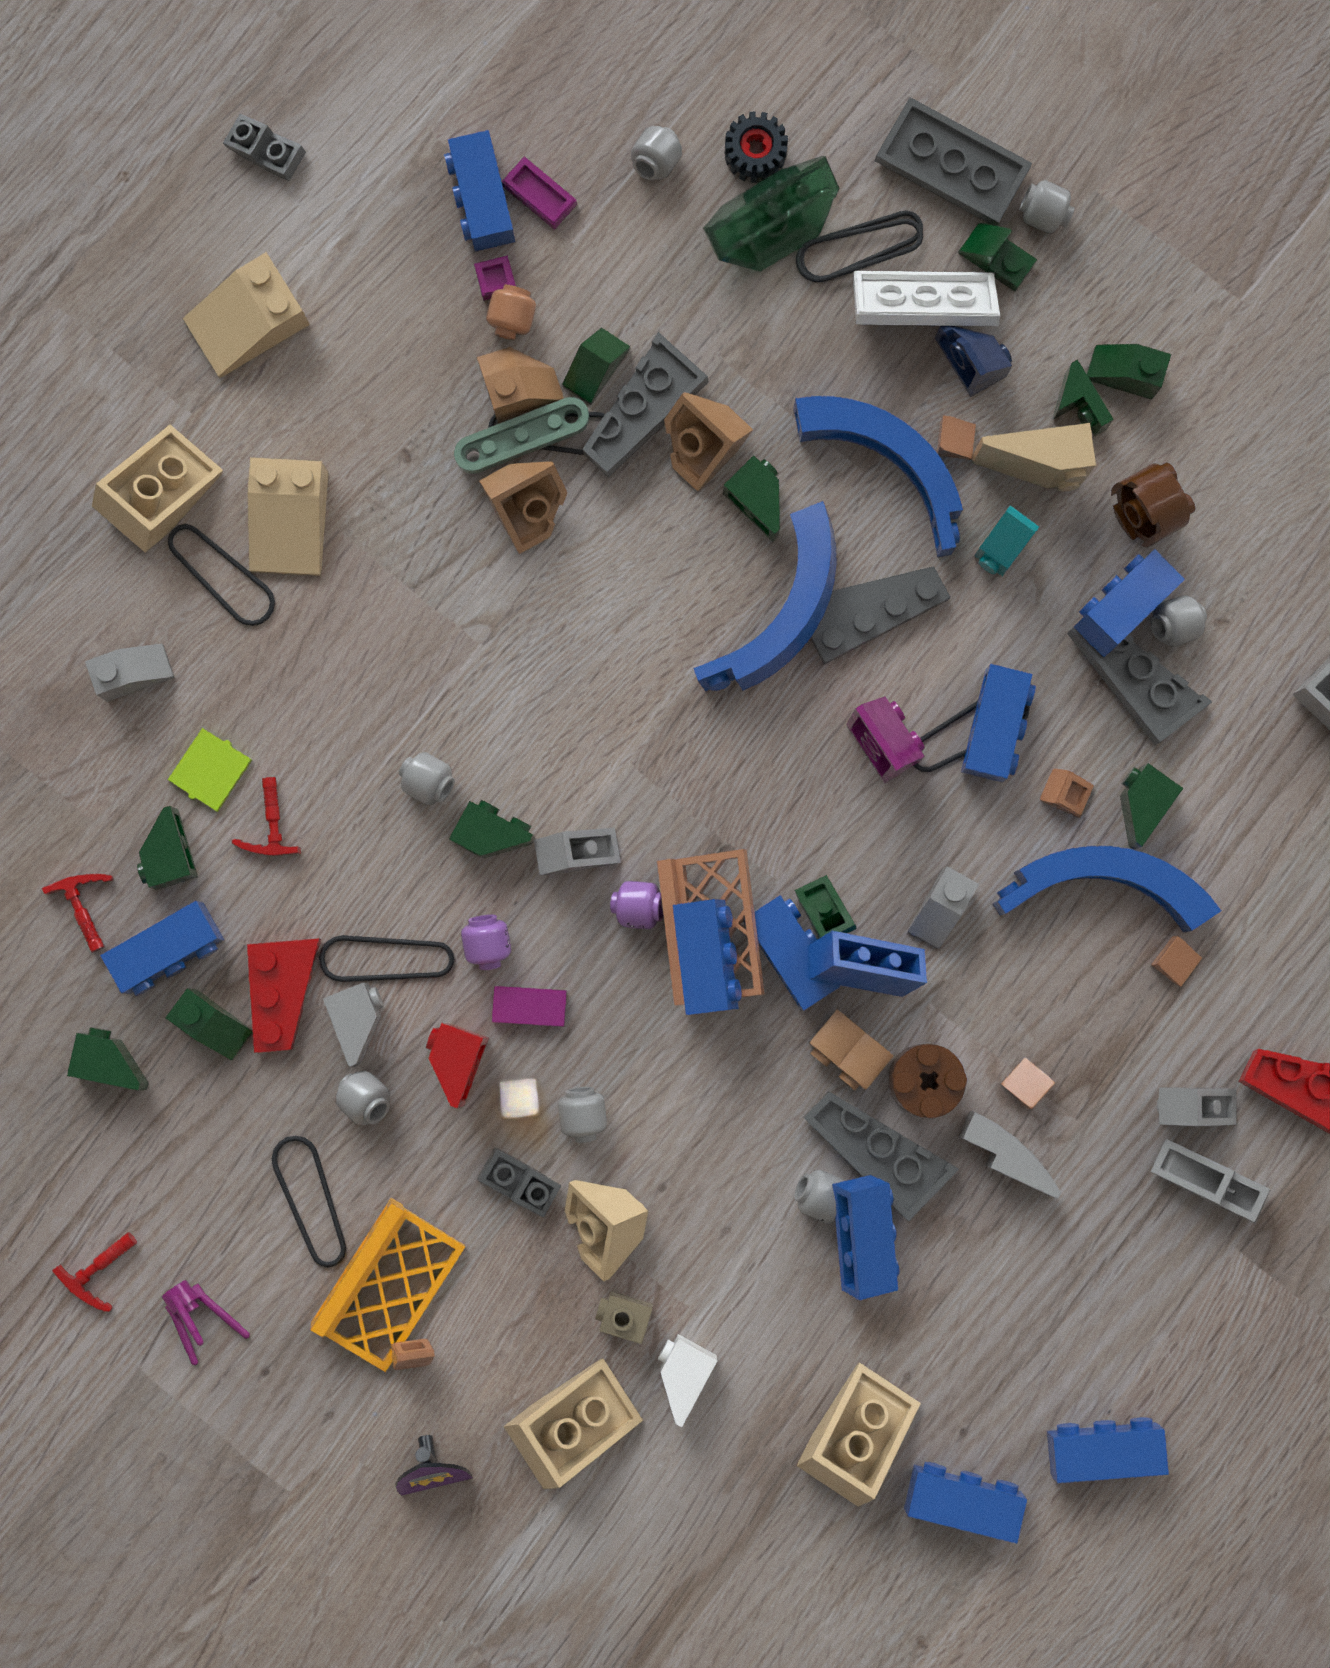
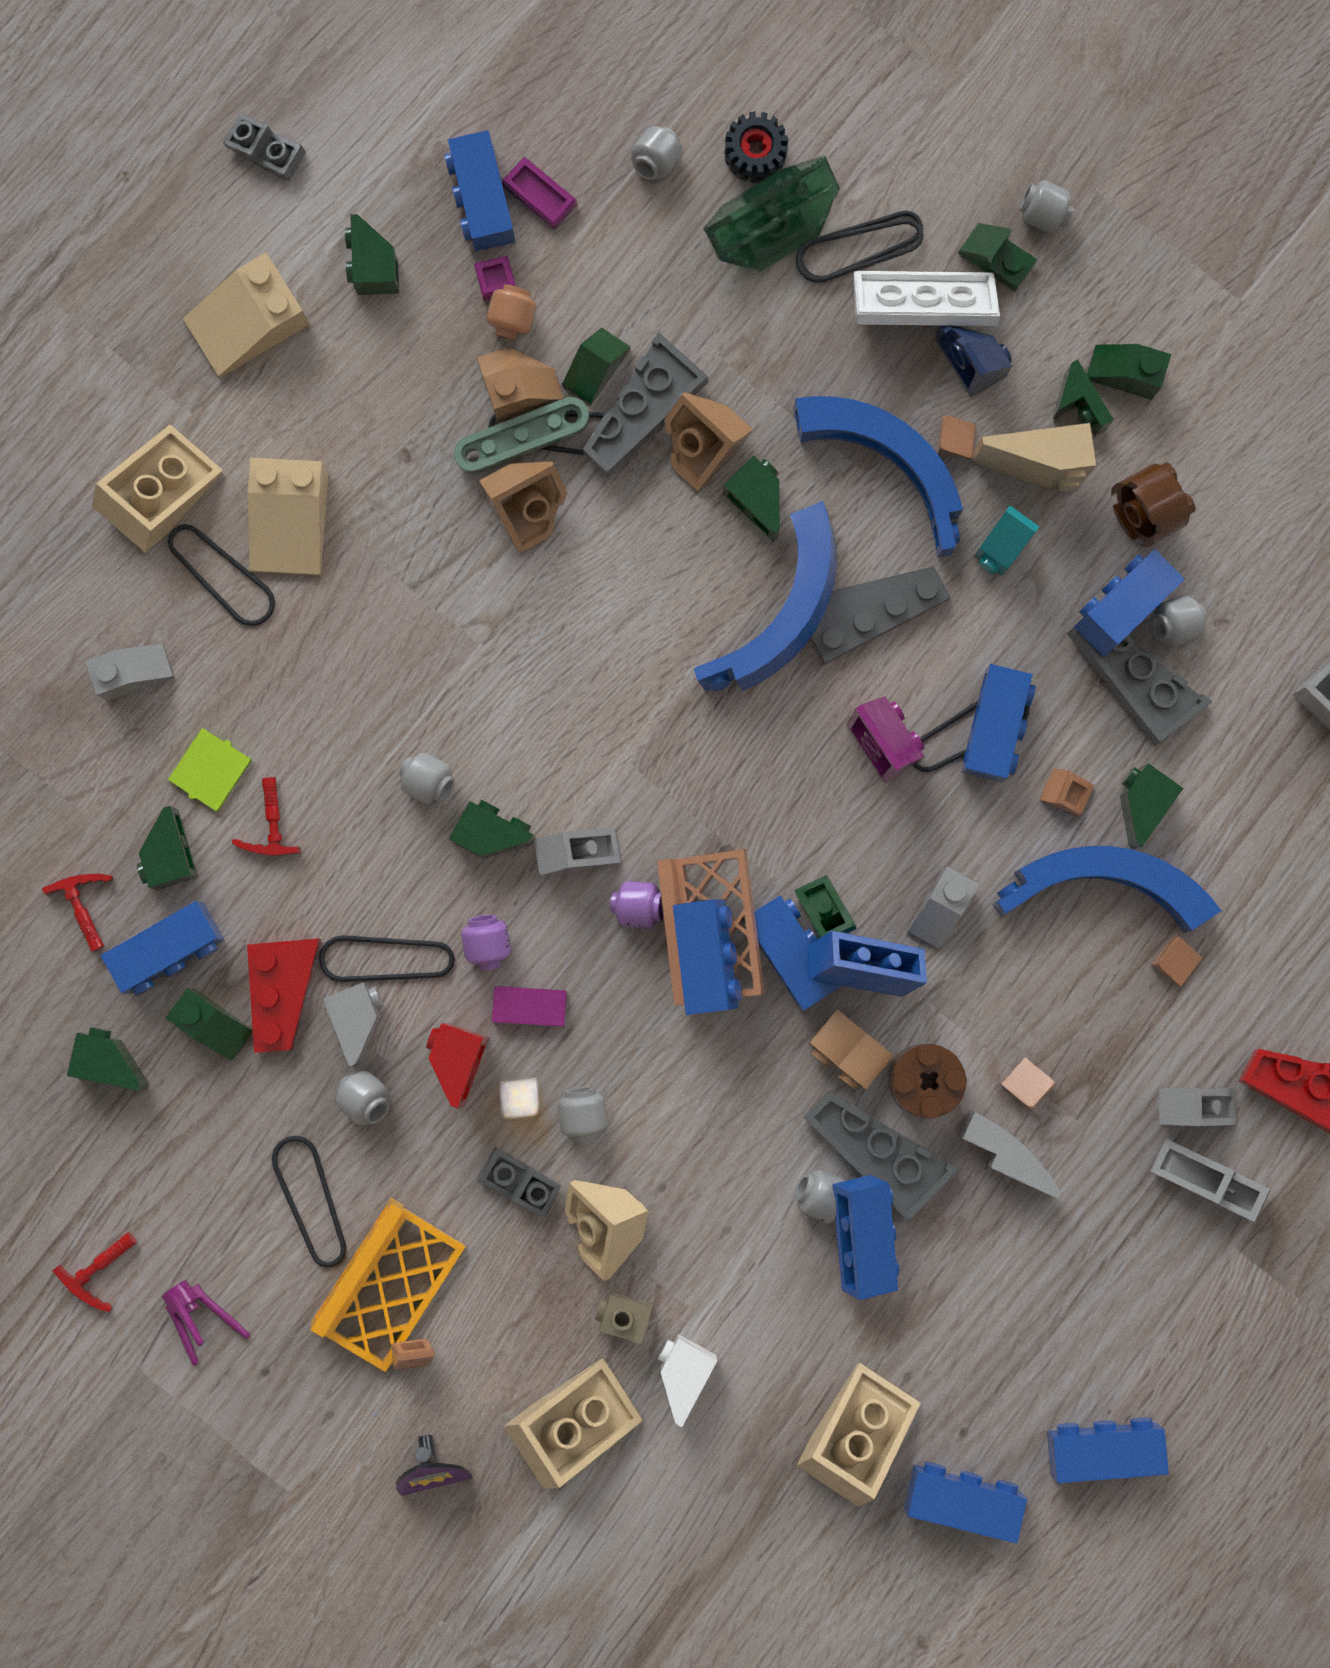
dark grey plate [875,97,1032,226] -> none
none -> dark green slope [345,214,399,295]

